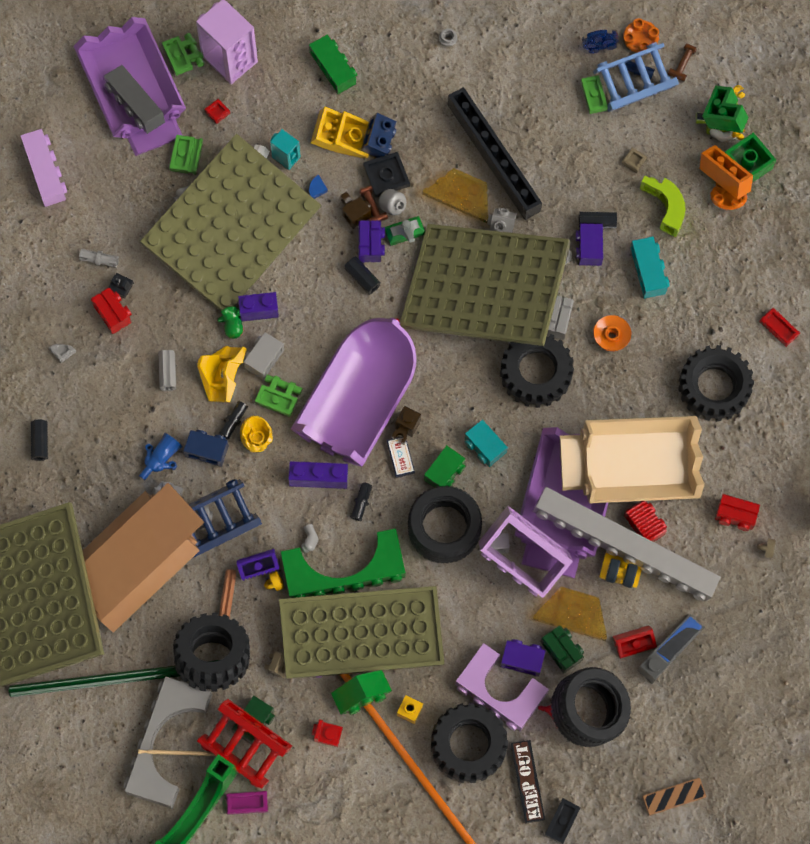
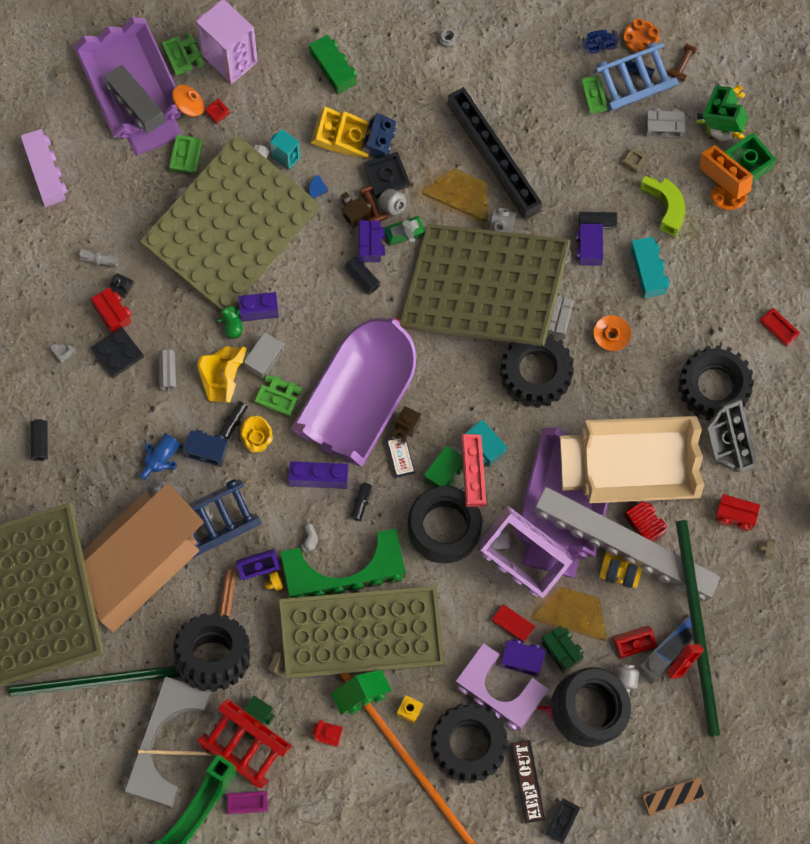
none -> black plate [91,326,144,379]
none -> orange dish [172,85,204,117]
none -> coral tile [461,434,486,507]
none -> red tile [492,604,536,643]
none -> light grey head [613,663,639,693]
none -> light grey brick [646,108,685,138]
none -> red plate [666,644,704,679]
none -> dark green axle [676,520,720,737]
none -> dark grey wedge [706,399,758,472]

